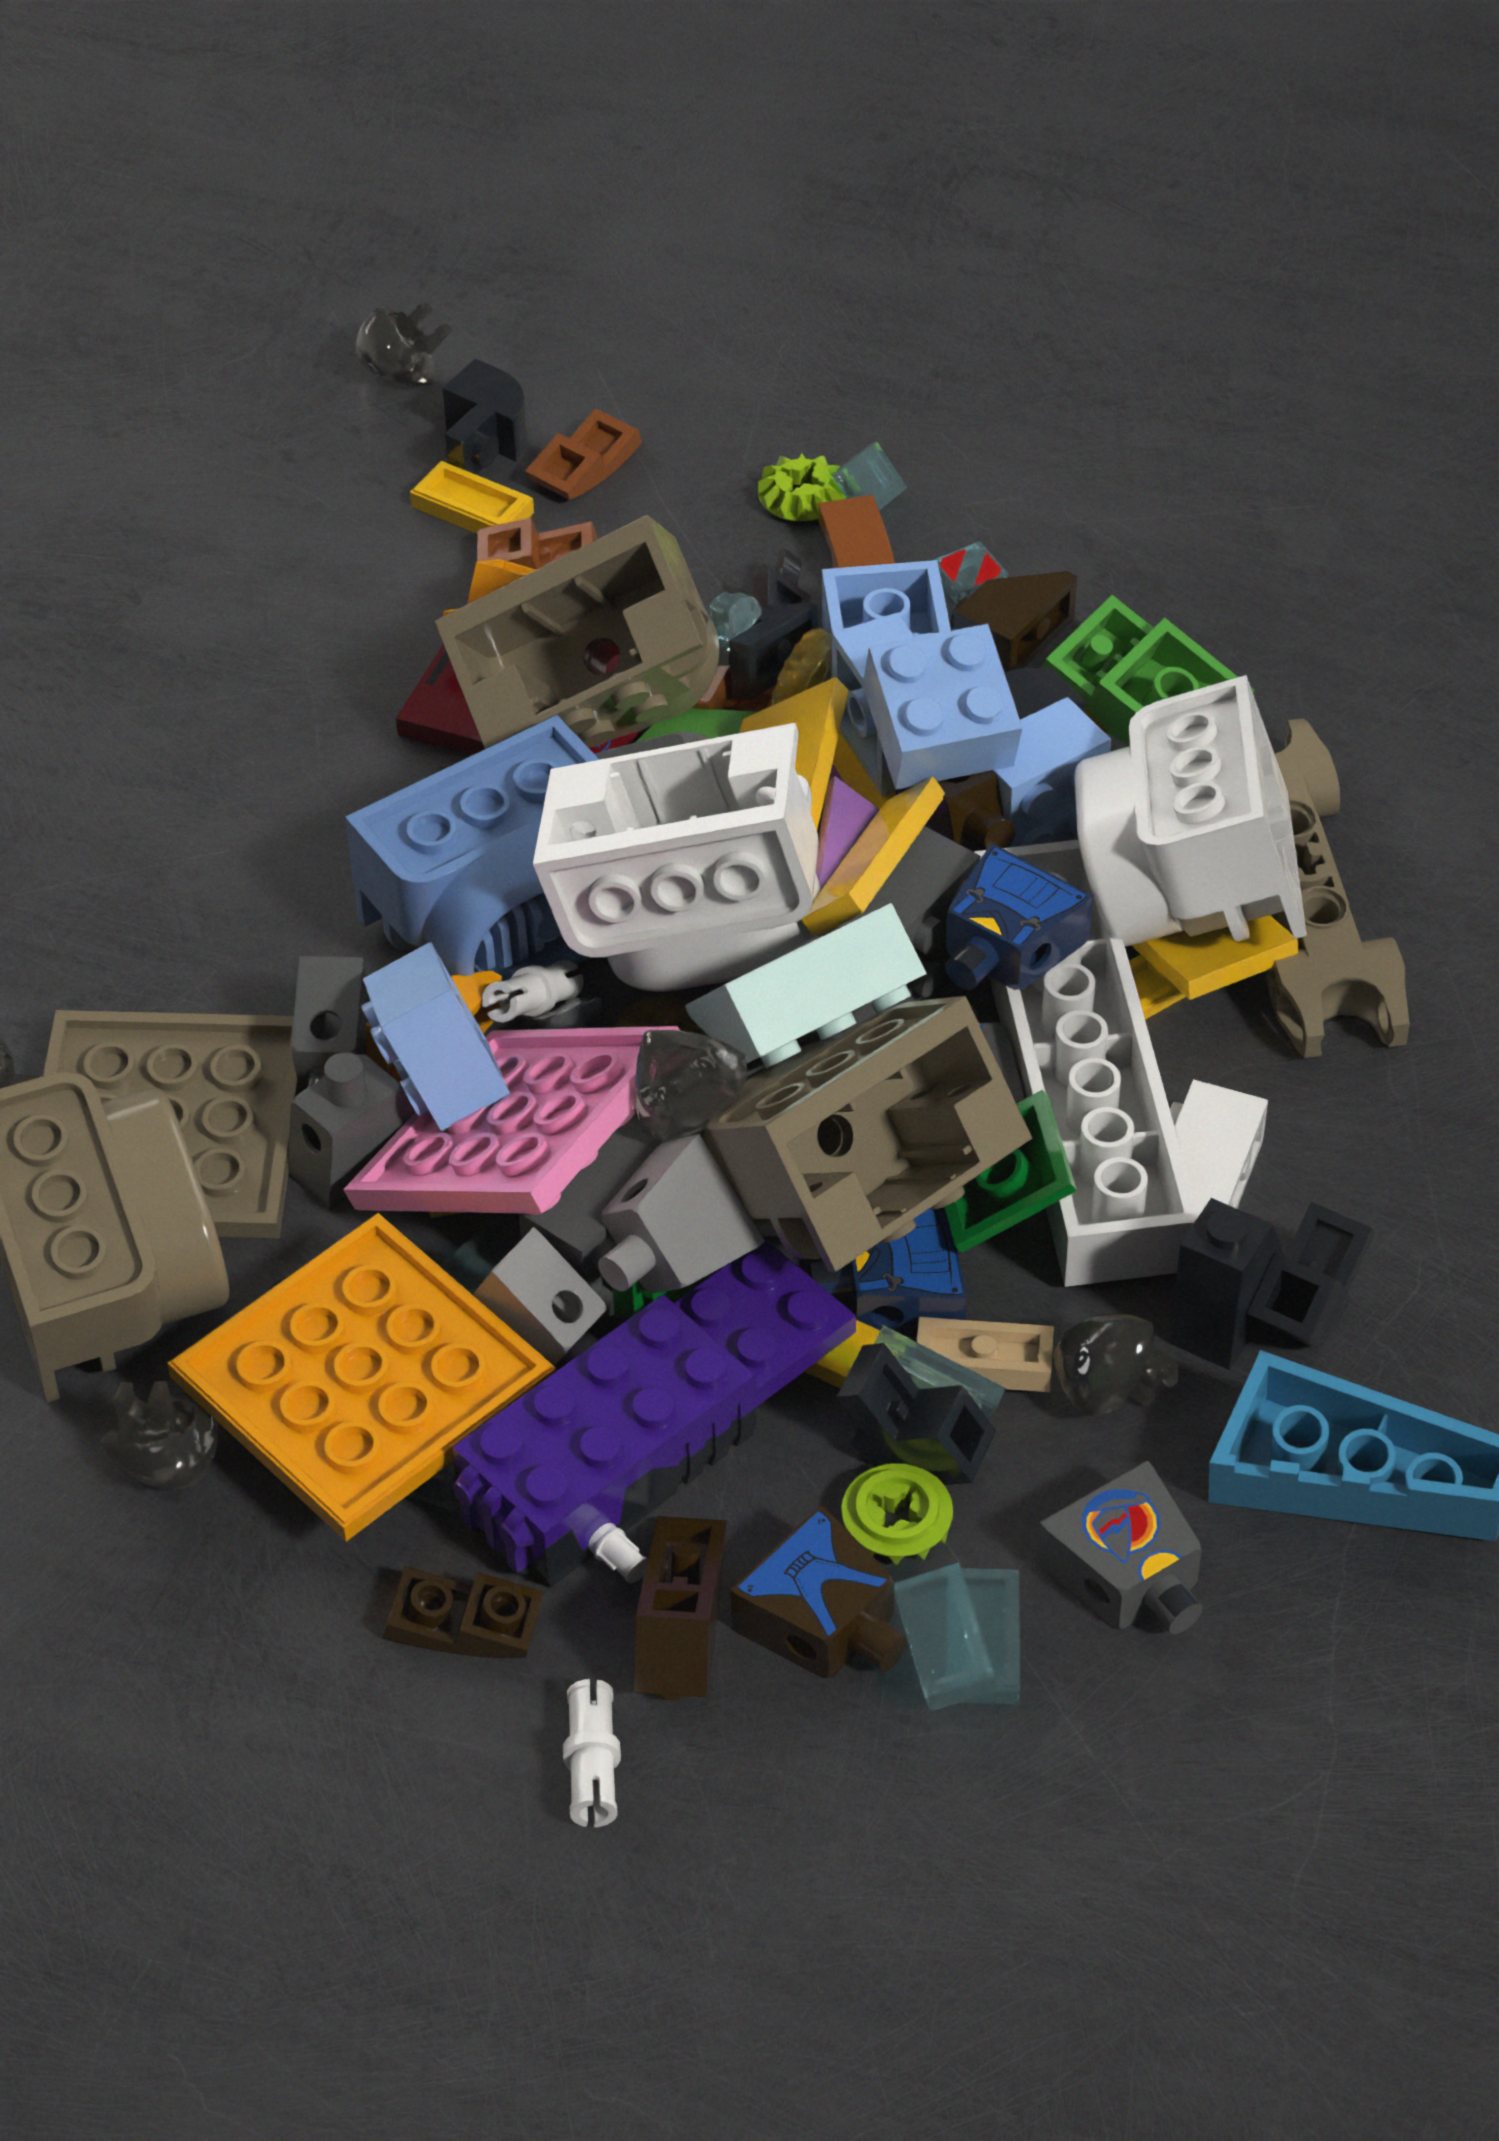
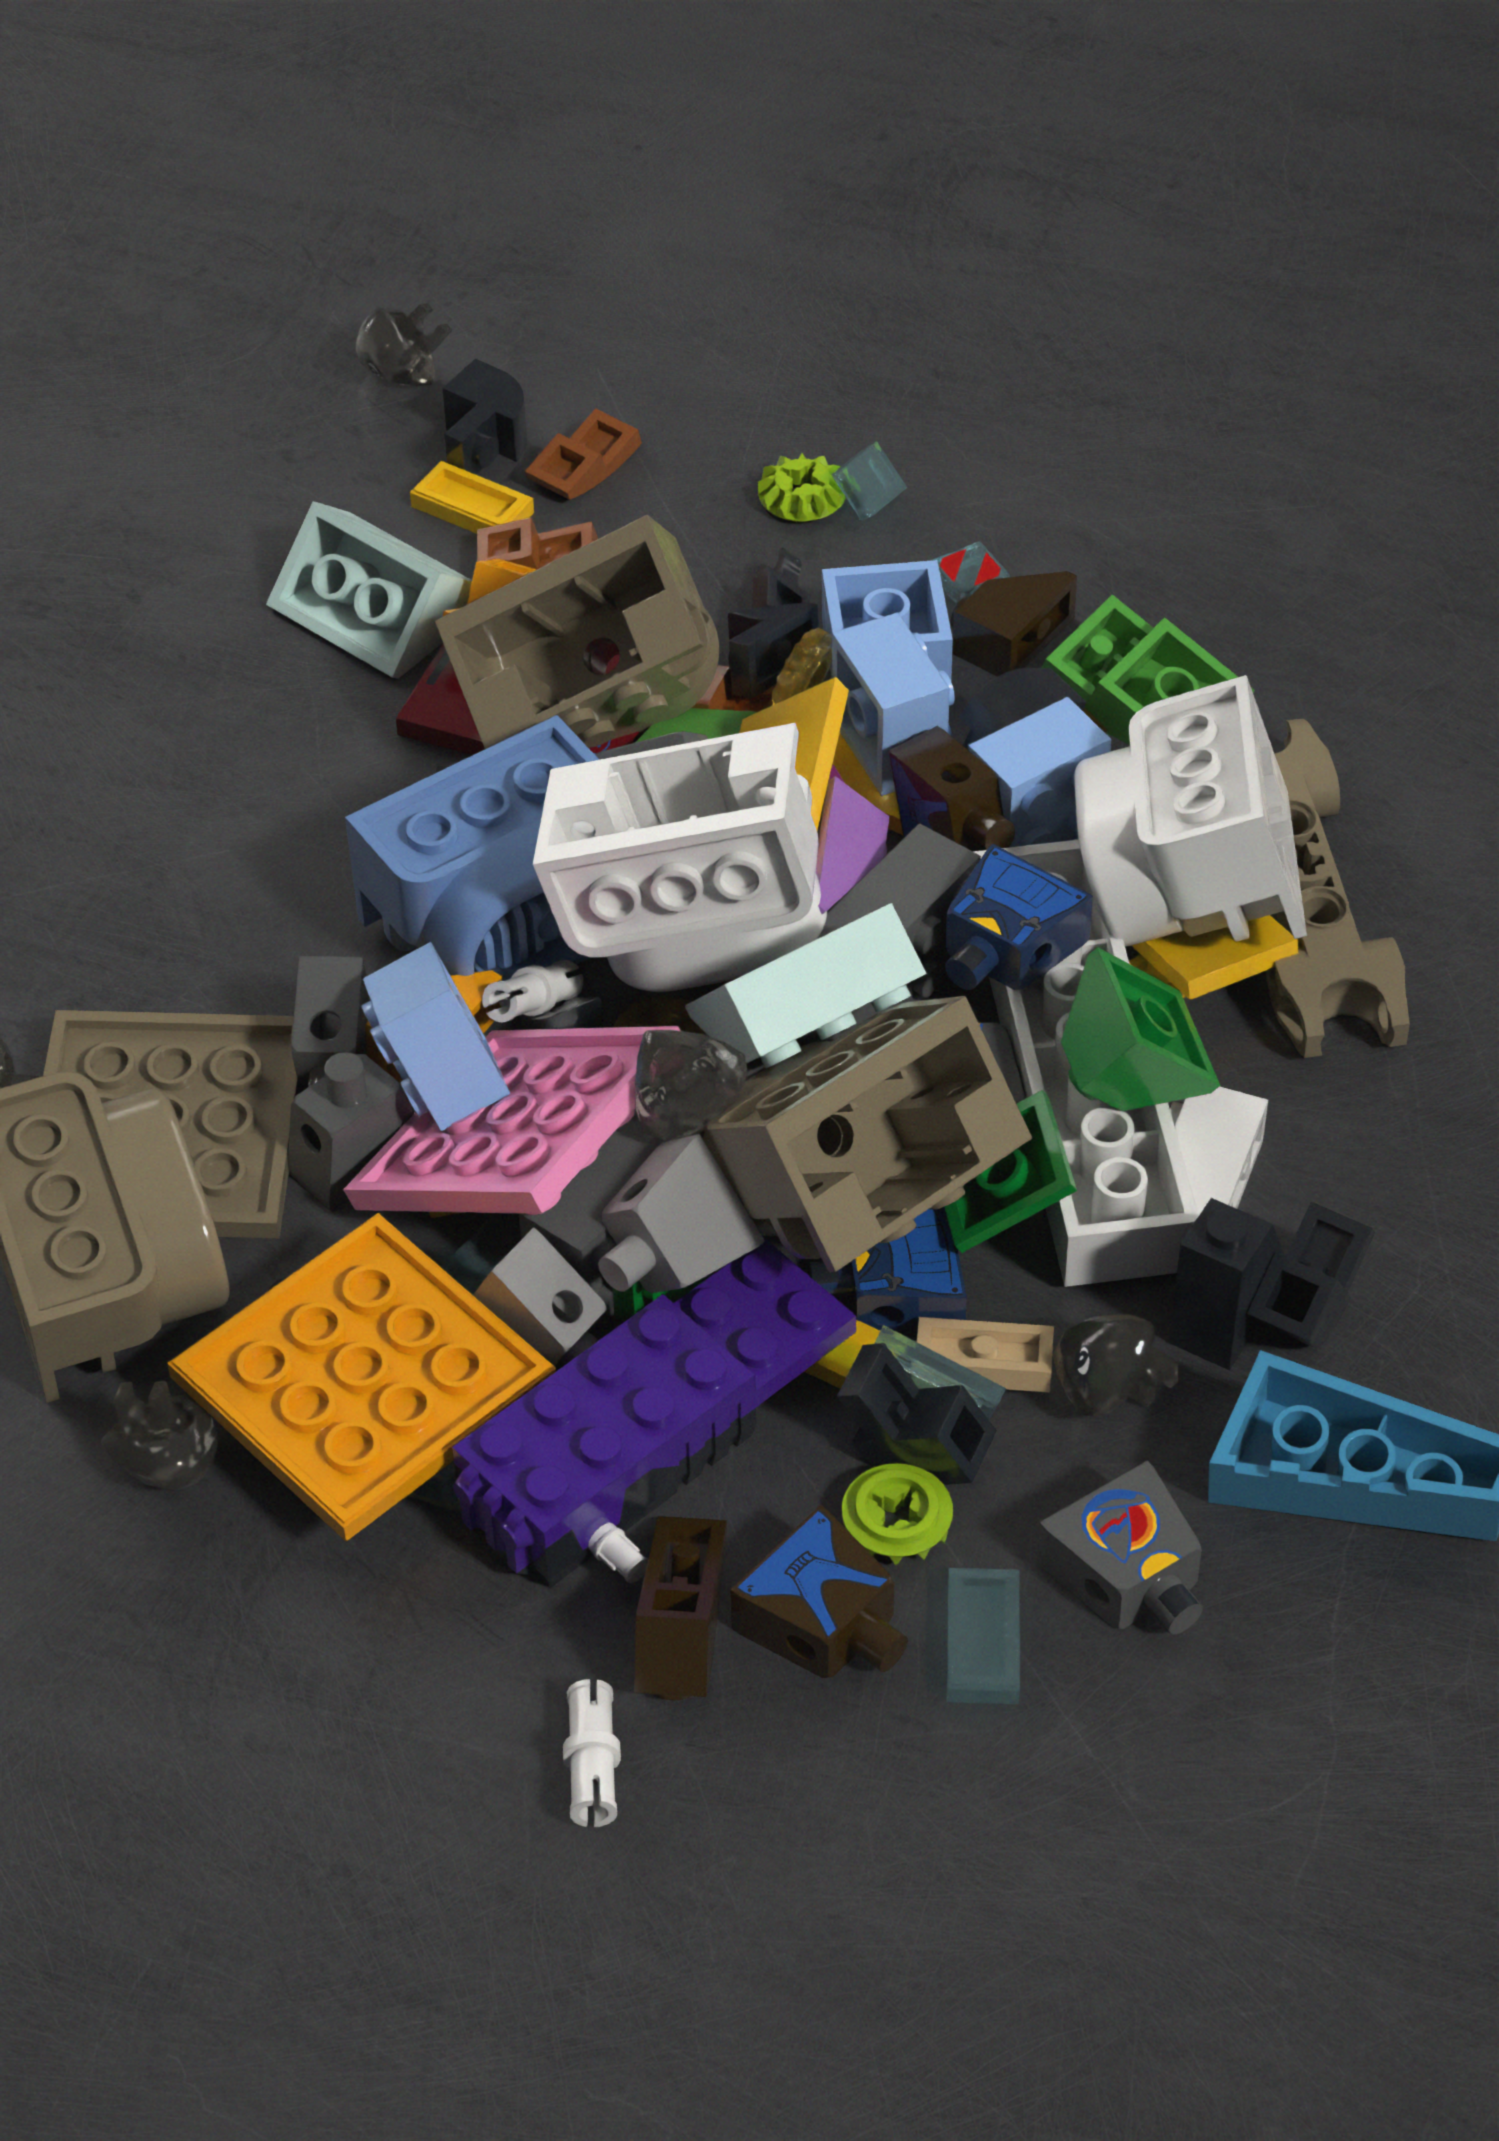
dark brown slope [383,1566,545,1658] -> none
clear light blue tile [710,592,762,651] -> none
yellow tile [801,776,945,936] -> none
dark orange slope [818,494,895,568] -> none
light blue brick [863,624,1023,790] -> none
clear light blue tile [894,1562,999,1712] -> none
none -> light aqua slope [266,501,472,679]
none -> green slope [1061,947,1221,1111]

